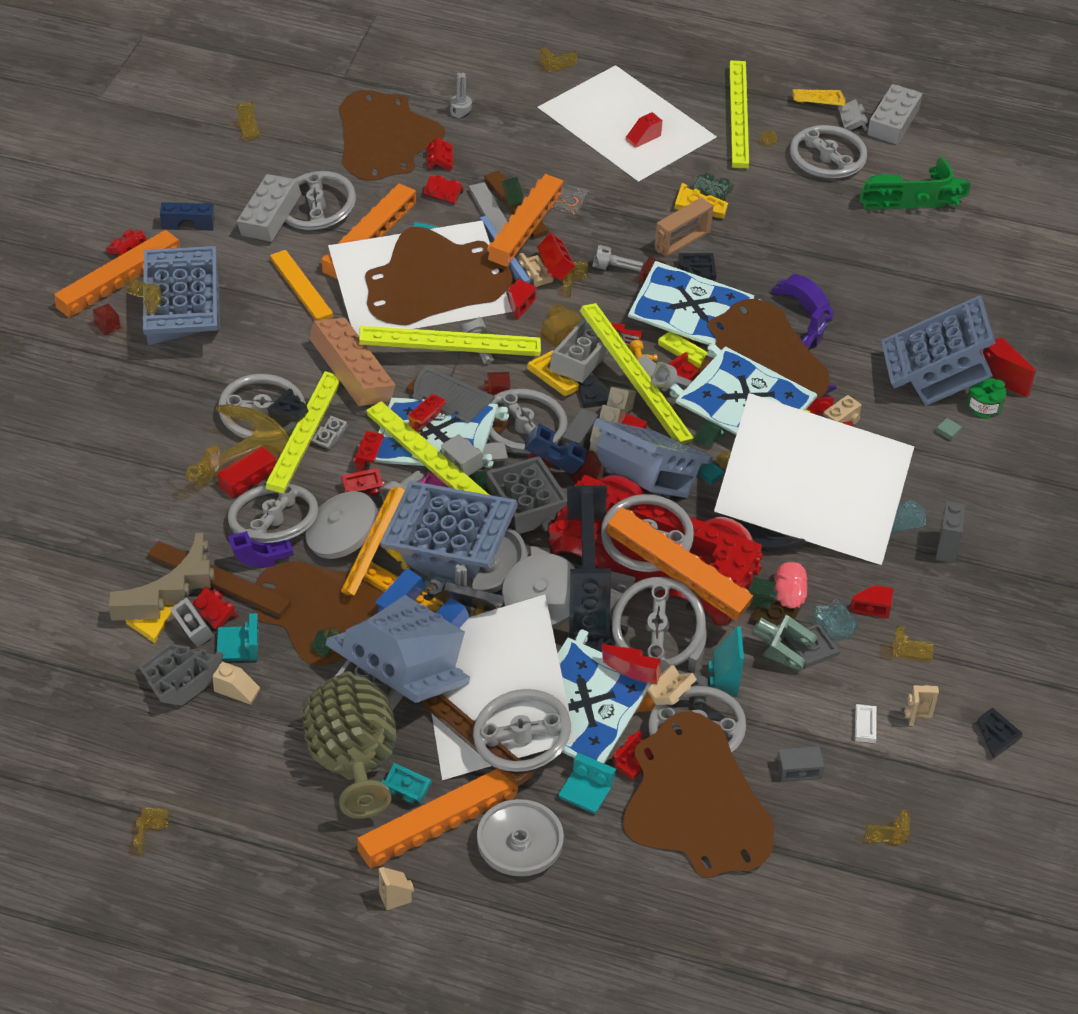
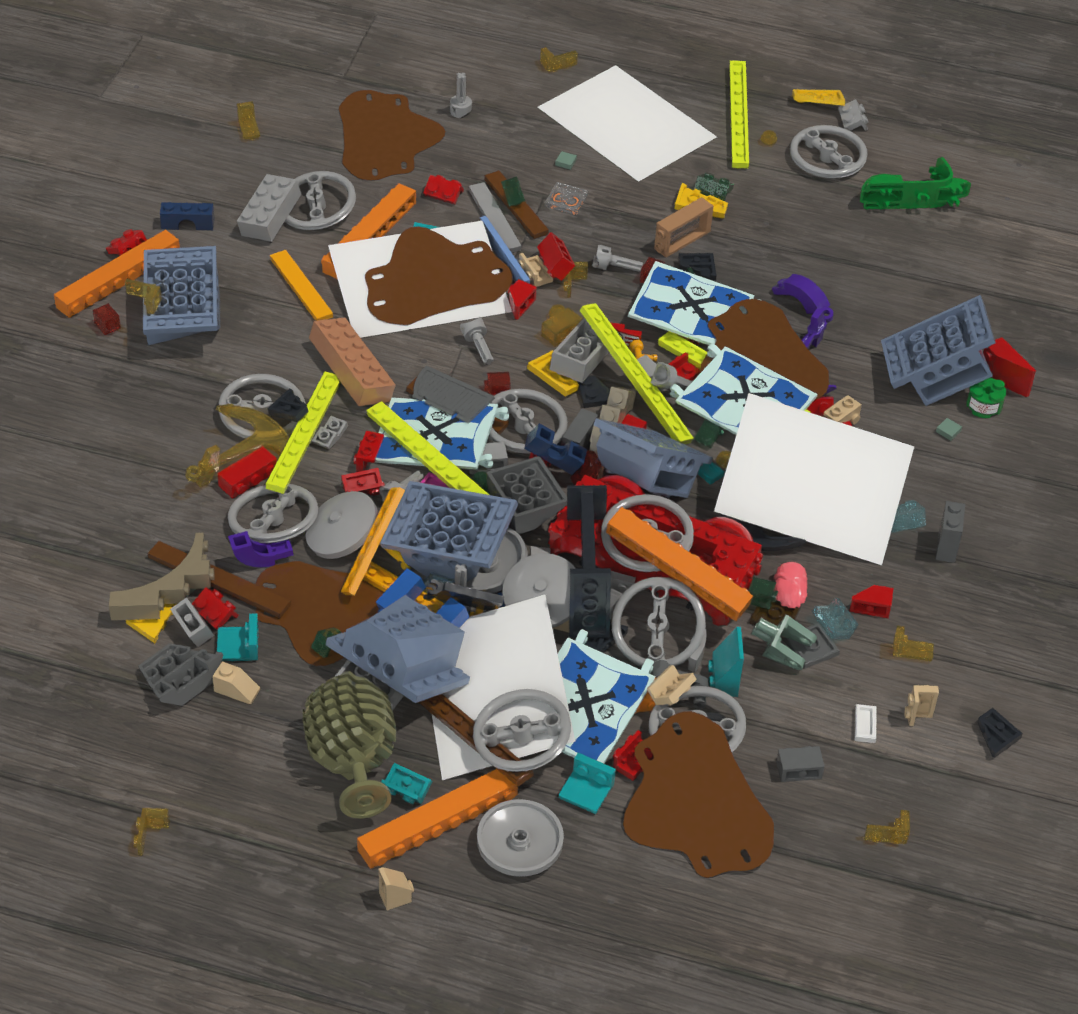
neon yellow plate [359,326,541,356] -> none
red bracket [408,393,446,433] -> none
red bracket [426,137,453,171] -> none
light grey brick [441,434,484,476] -> none
orange brick [487,174,564,267] -> none
red slope [602,644,661,684] -> none
red slope [626,112,663,148] -> none
light grey brick [867,84,923,145] -> none
none -> sand green tile [555,151,577,170]

